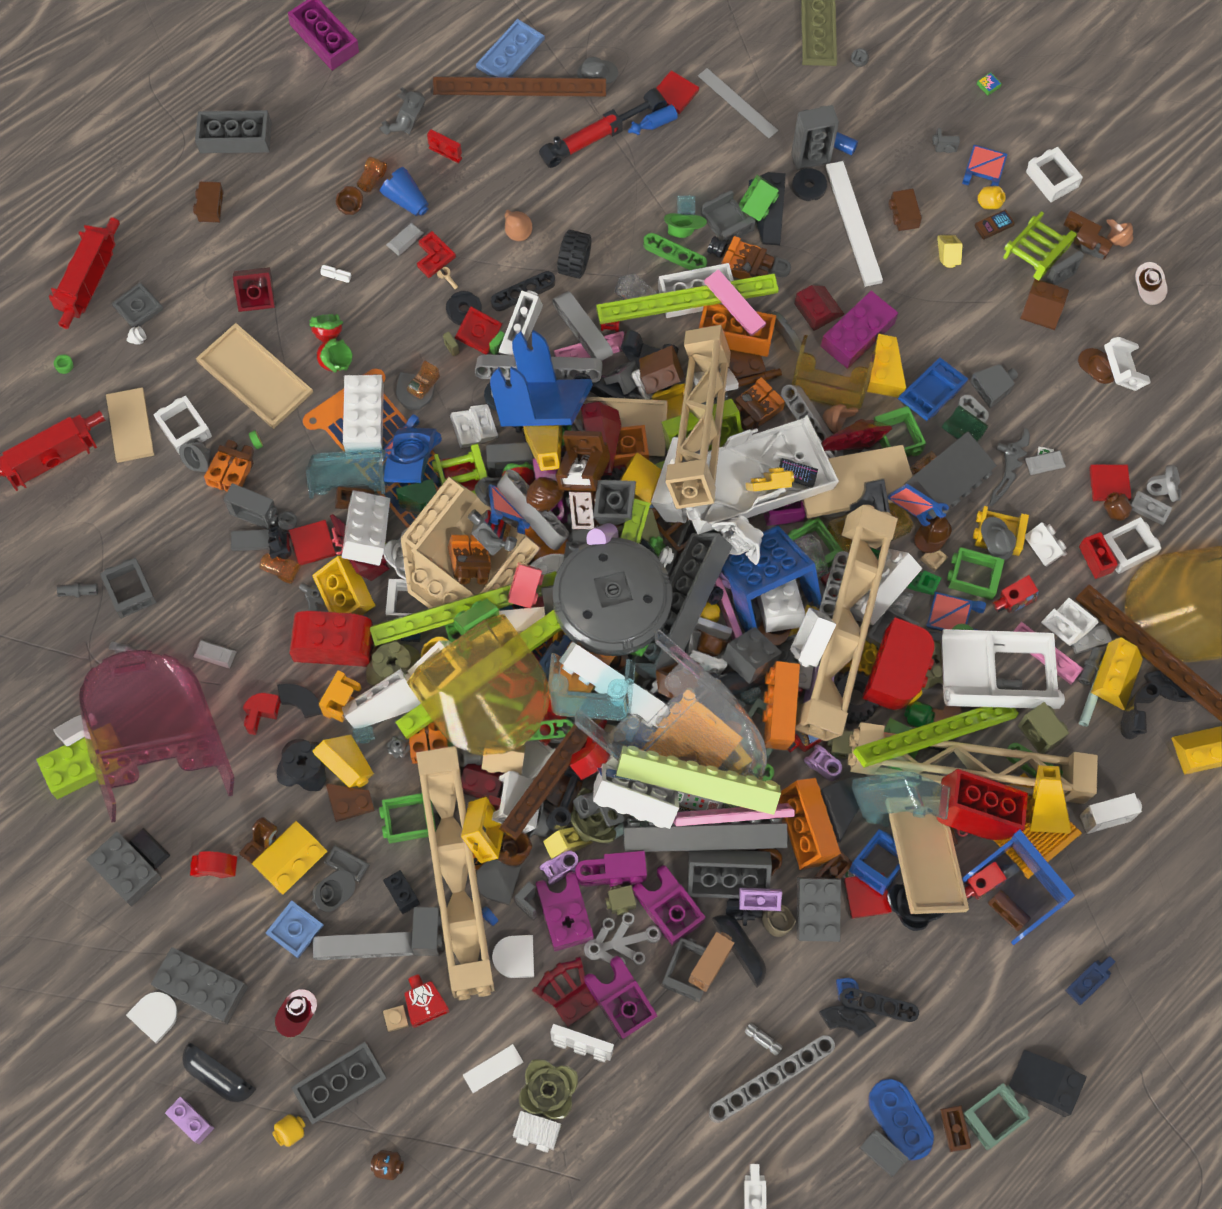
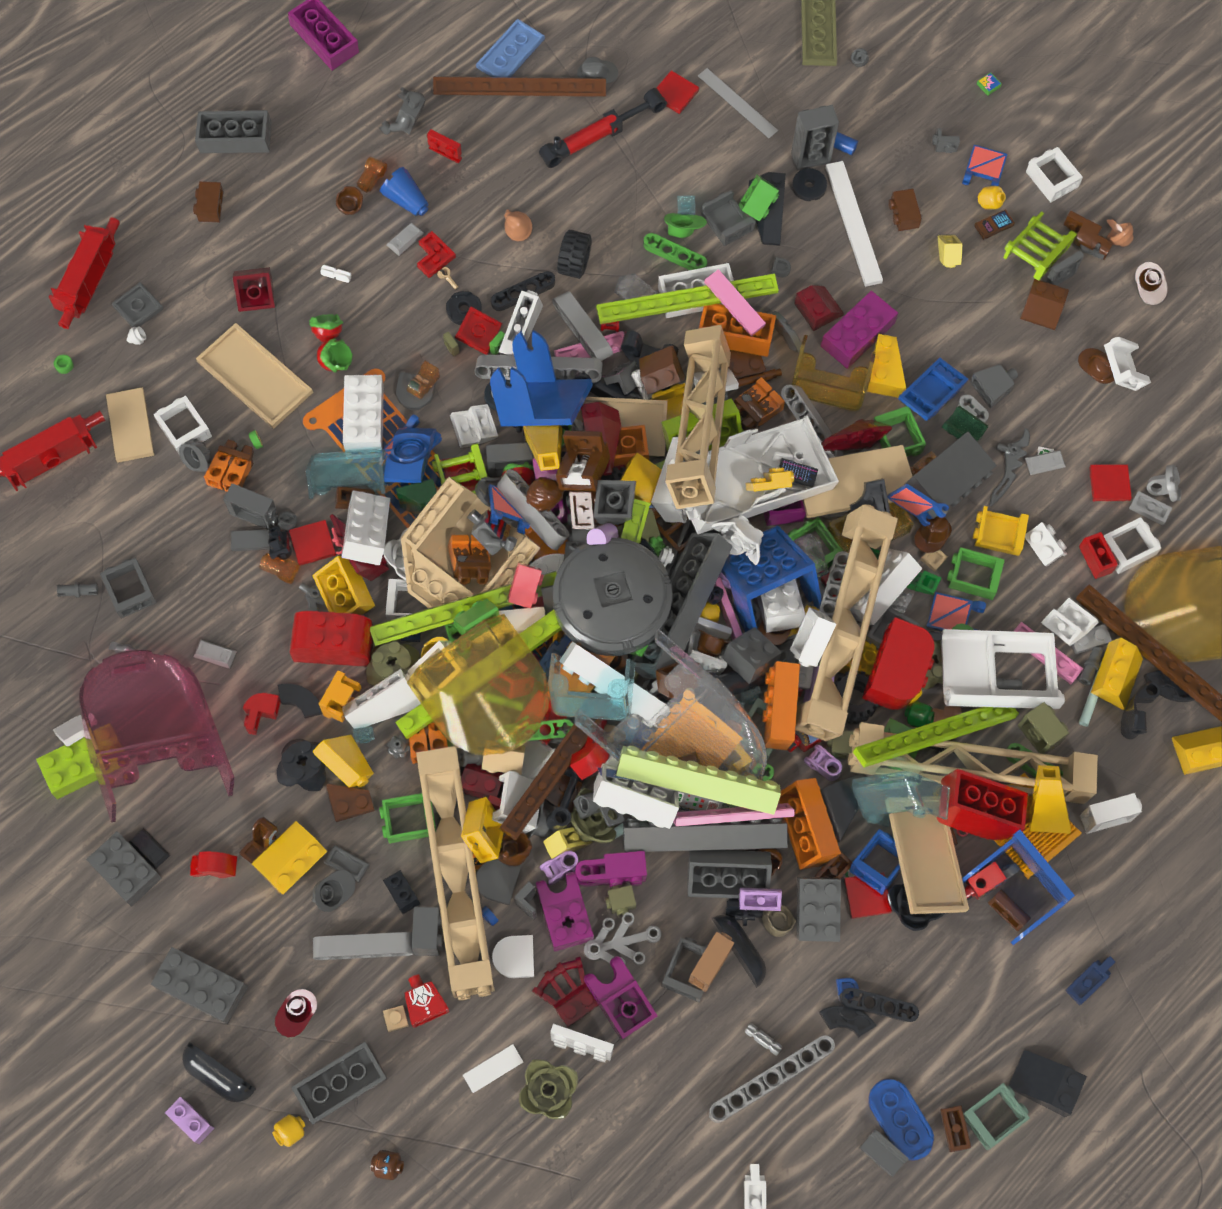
white tile [126,992,177,1044] -> none
medium blue plate [266,900,324,958] -> none
white brick [513,1111,561,1153] -> none
blue wheel [628,104,678,136] -> none
magenta brick [632,865,706,946] -> none
black wheel [707,236,728,258] -> none
hips [721,236,775,279] -> none
nougat hat [823,404,859,434] -> none
dark grey piece [981,517,1016,560] -> none
red torso [992,575,1039,613] -> none
reddish brown head [1104,492,1132,521] -> none

